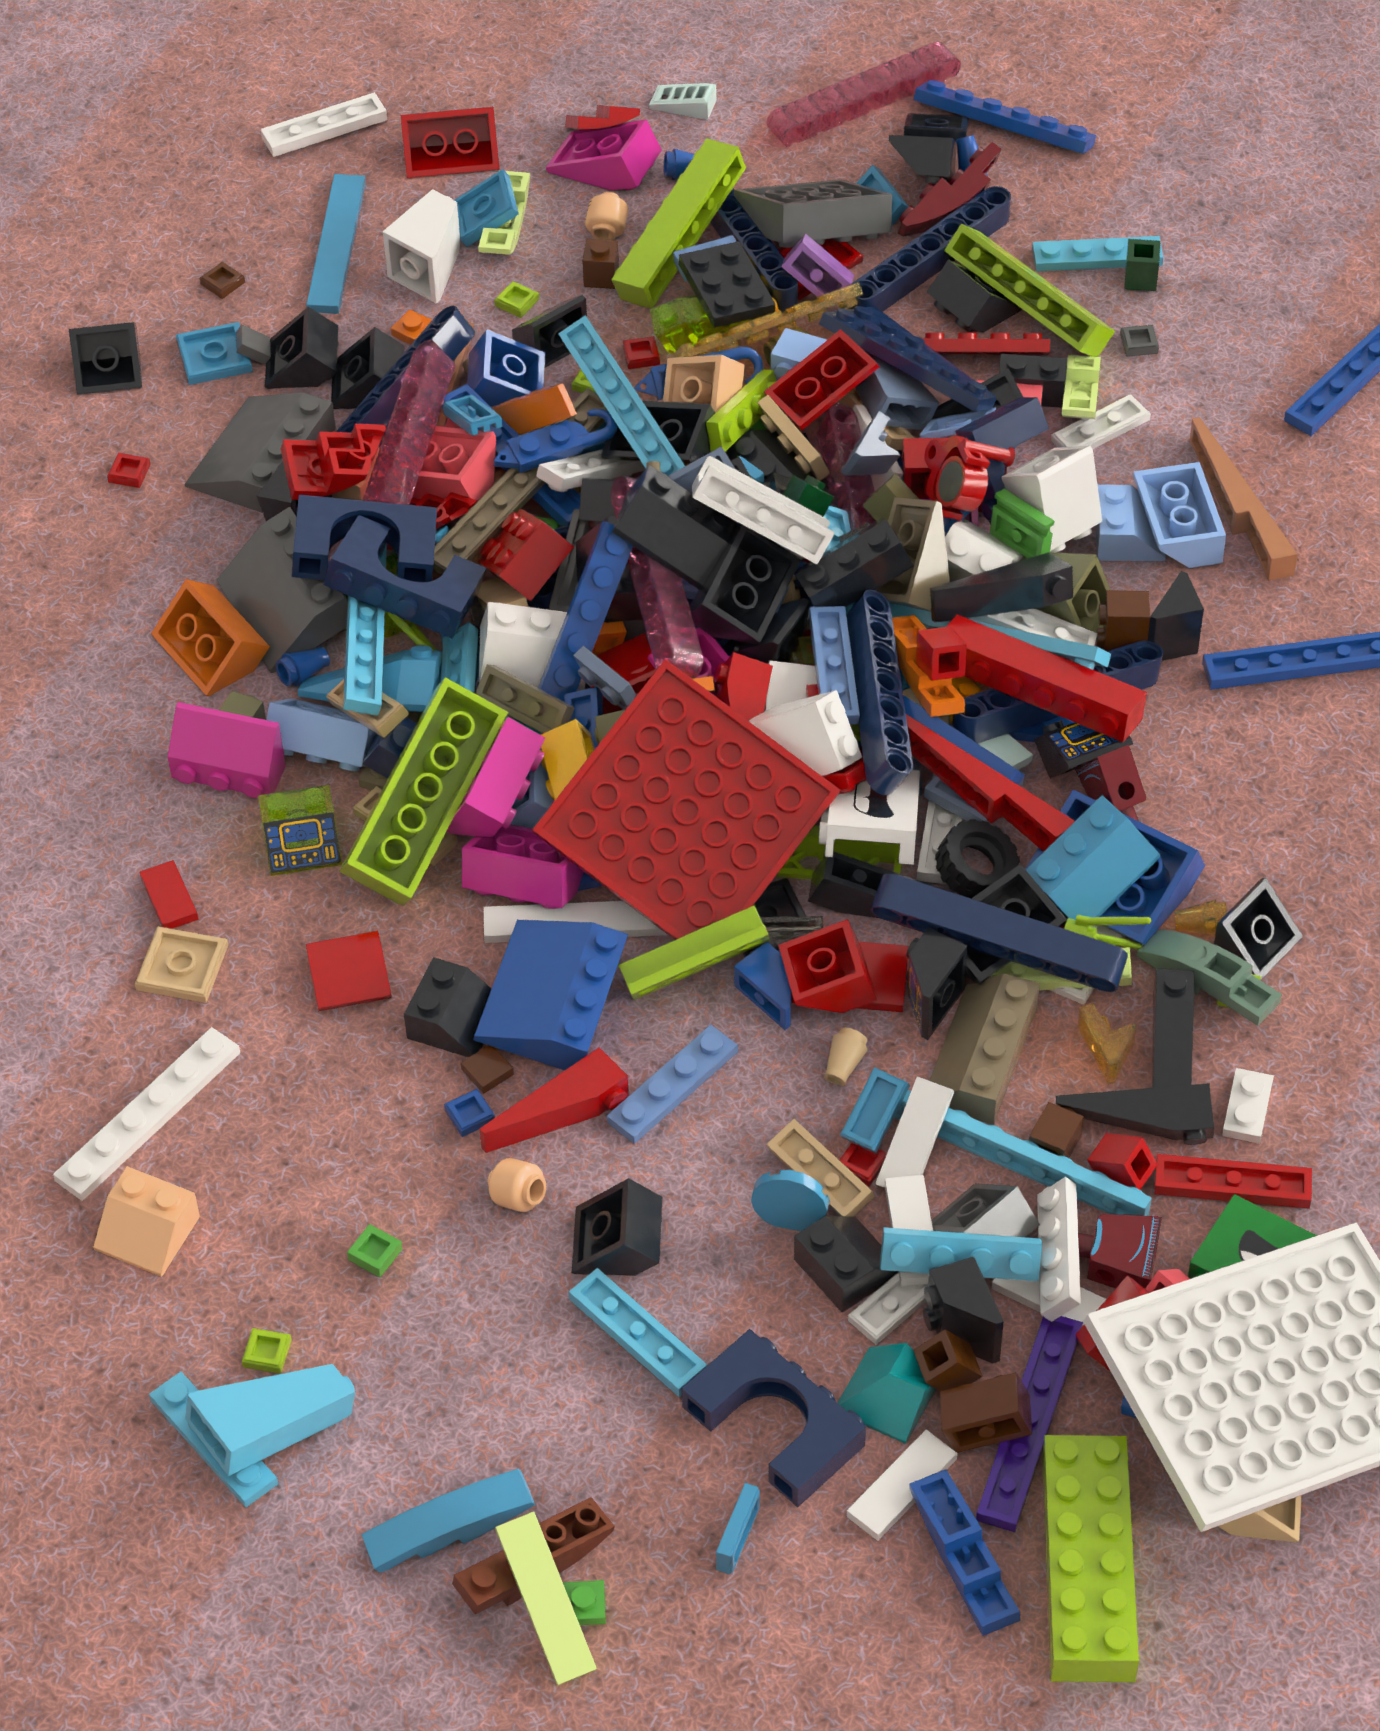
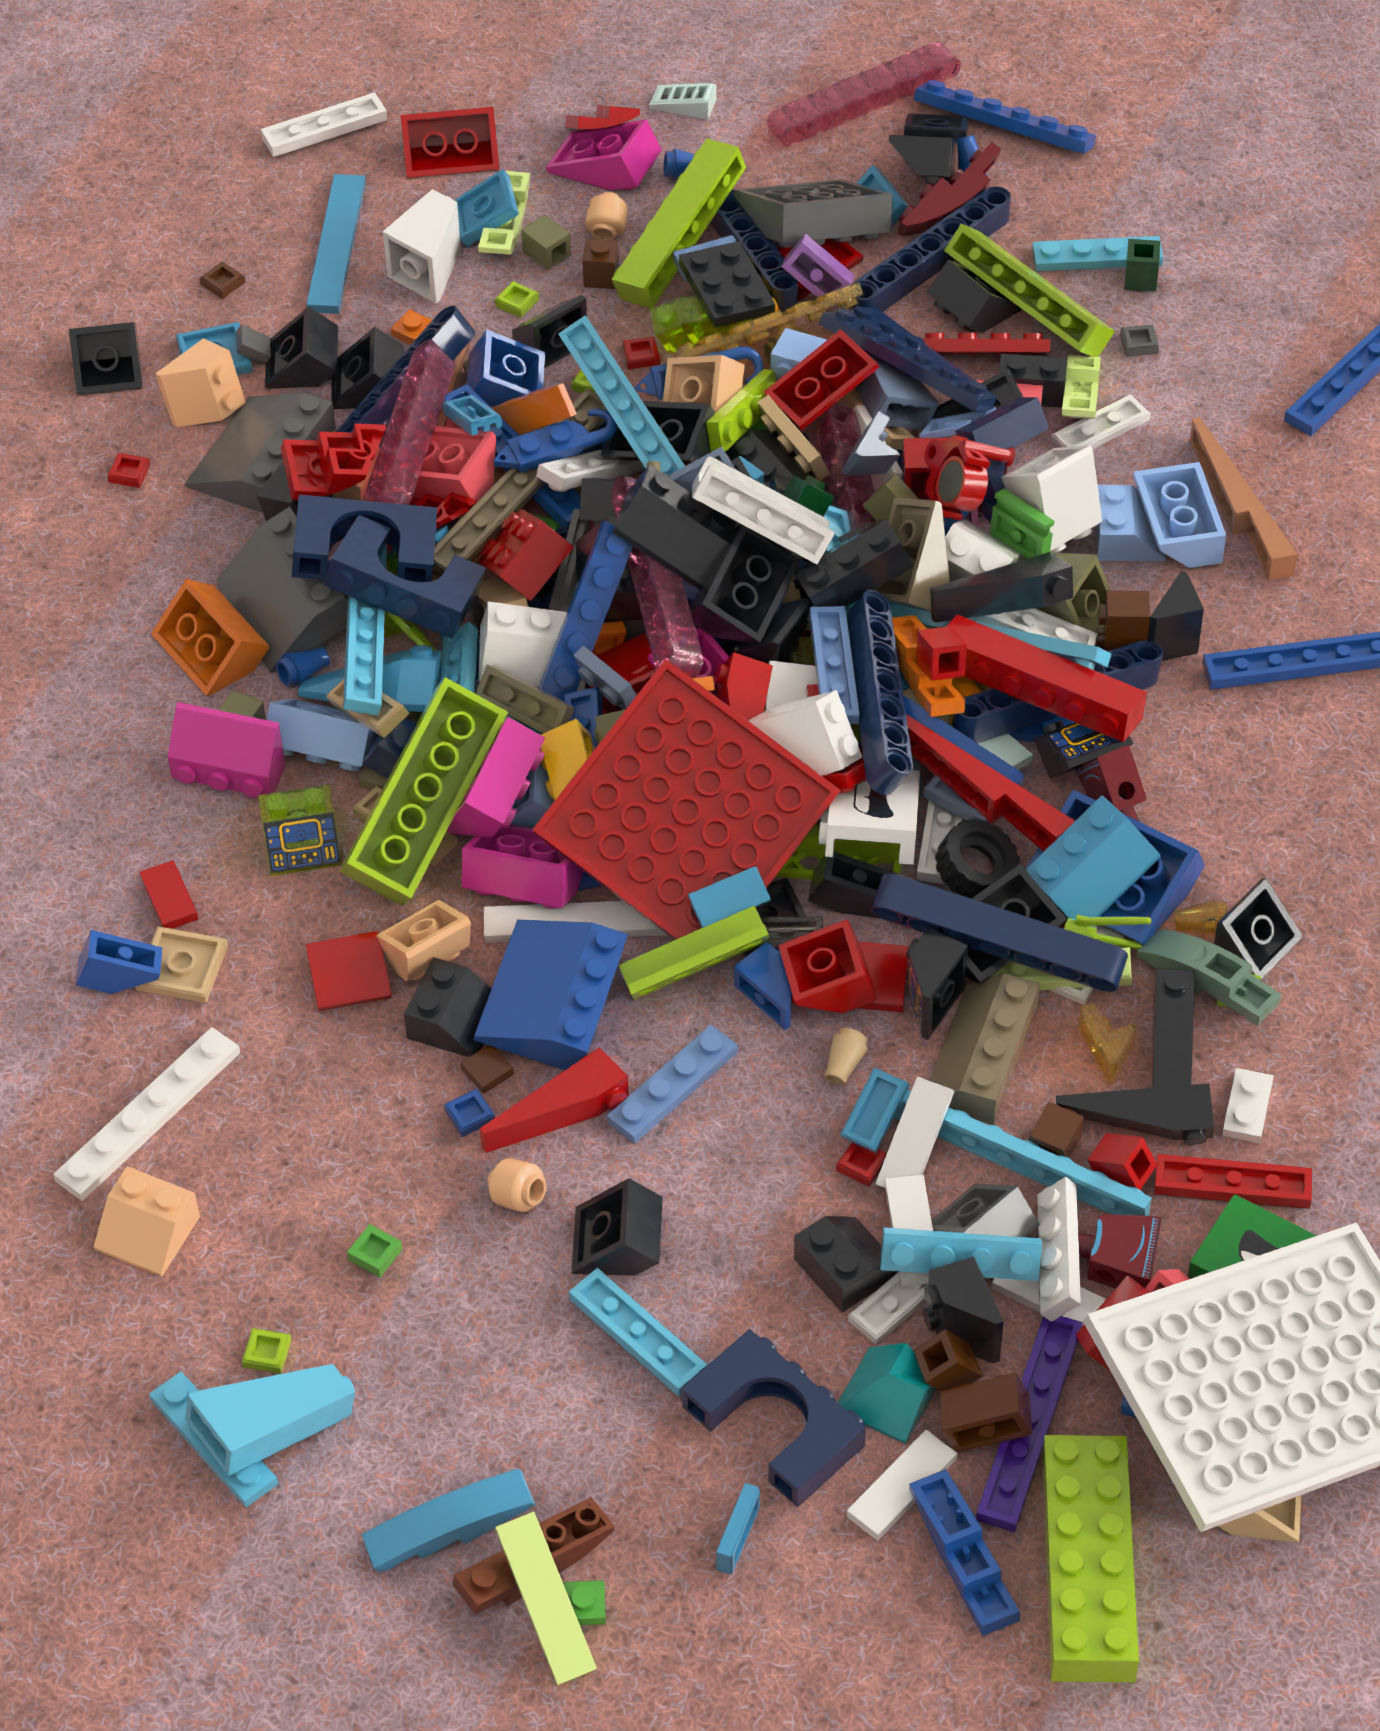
dark azure tile [751,1170,830,1231] -> none
tan plate [766,1119,874,1217] -> none
none -> blue slope [76,930,163,994]
none -> light nougat slope [155,338,246,427]
none -> light nougat slope [376,900,471,981]
none -> olive brick [521,215,571,270]
none -> dark azure tile [687,866,771,928]

